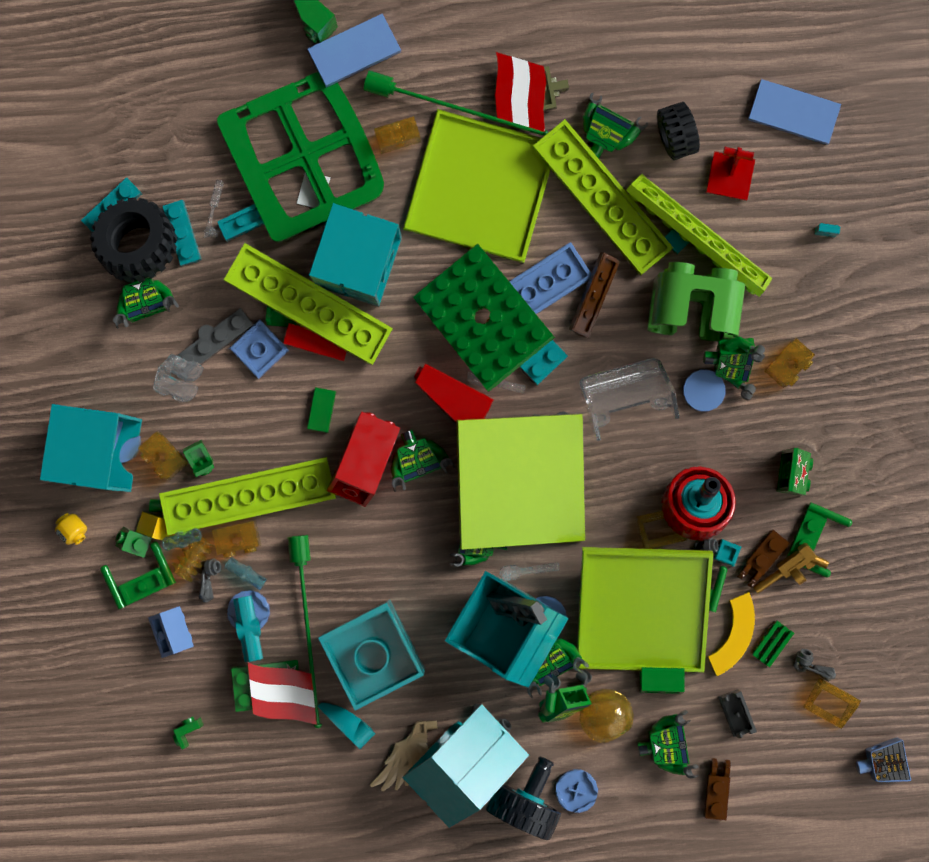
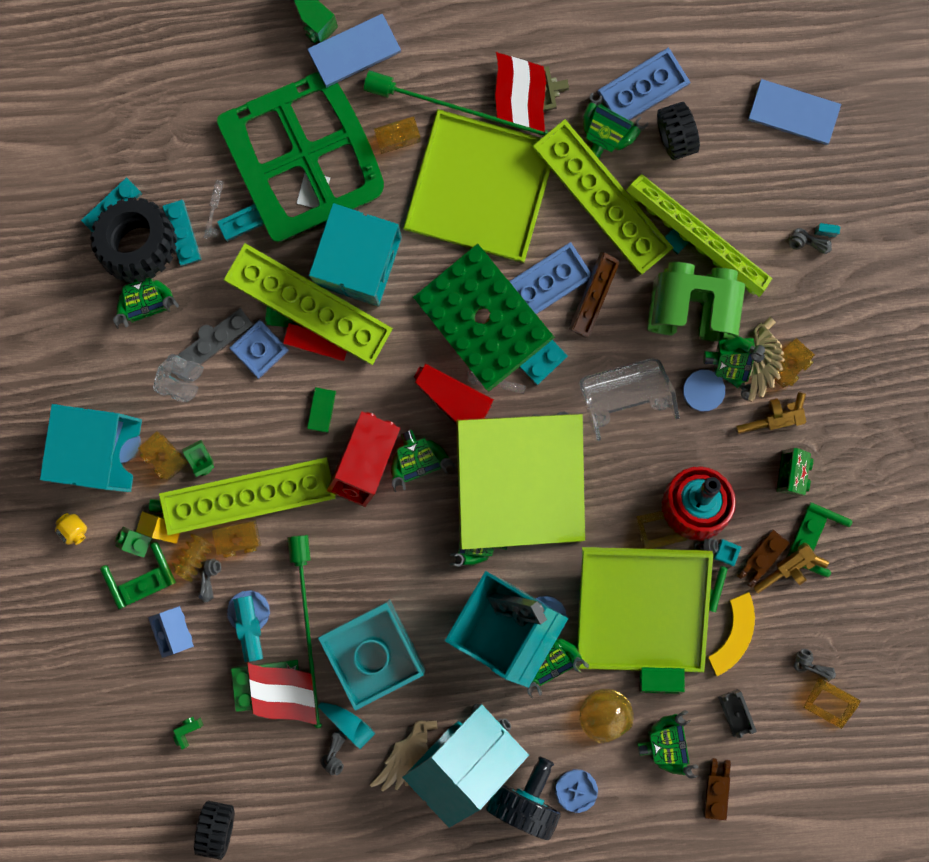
clear light blue pin [162,528,201,551] -> none
clear light blue pin [224,556,267,590] -> none
clear piece [499,562,560,581] -> none
green torso [538,669,592,723] -> none
red plate [706,146,756,201] -> none
green tile [752,620,795,667] -> none
torso [856,737,911,782] -> none
none -> black tyre [194,801,235,860]
none -> dark grey piece [321,731,346,775]
none -> medium blue tile [597,47,691,120]
none -> pearl gold piece [736,392,806,434]
none -> tan animal [748,317,785,402]
none -> dark grey piece [789,228,832,254]

